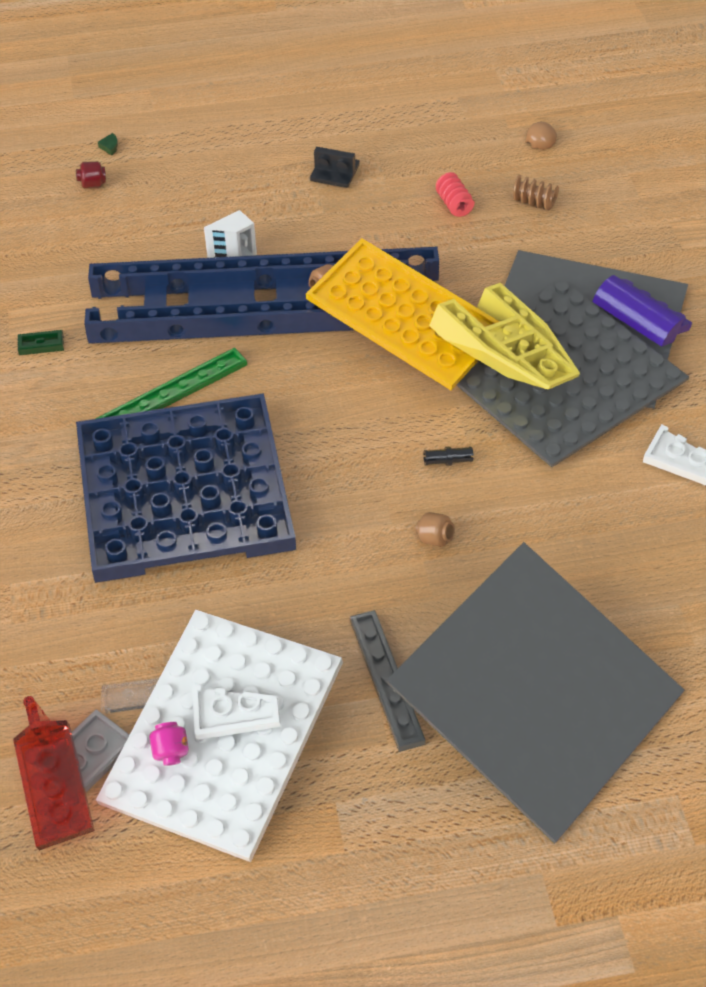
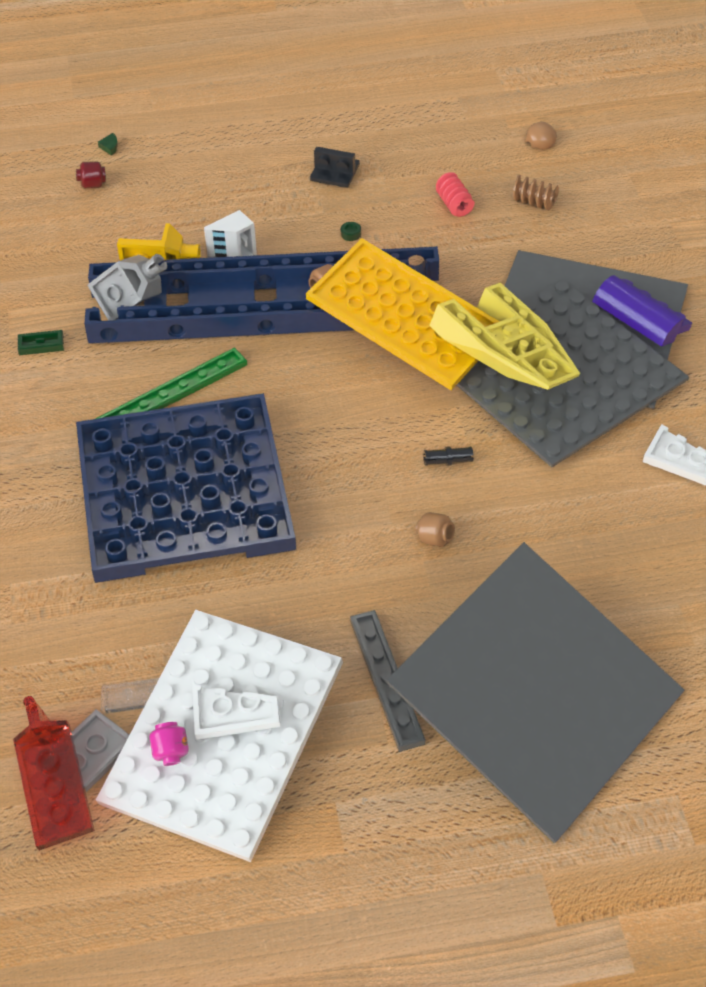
none -> light grey plate [87,254,167,321]
none -> yellow plate [117,223,201,261]
none -> dark green tile [340,222,361,241]

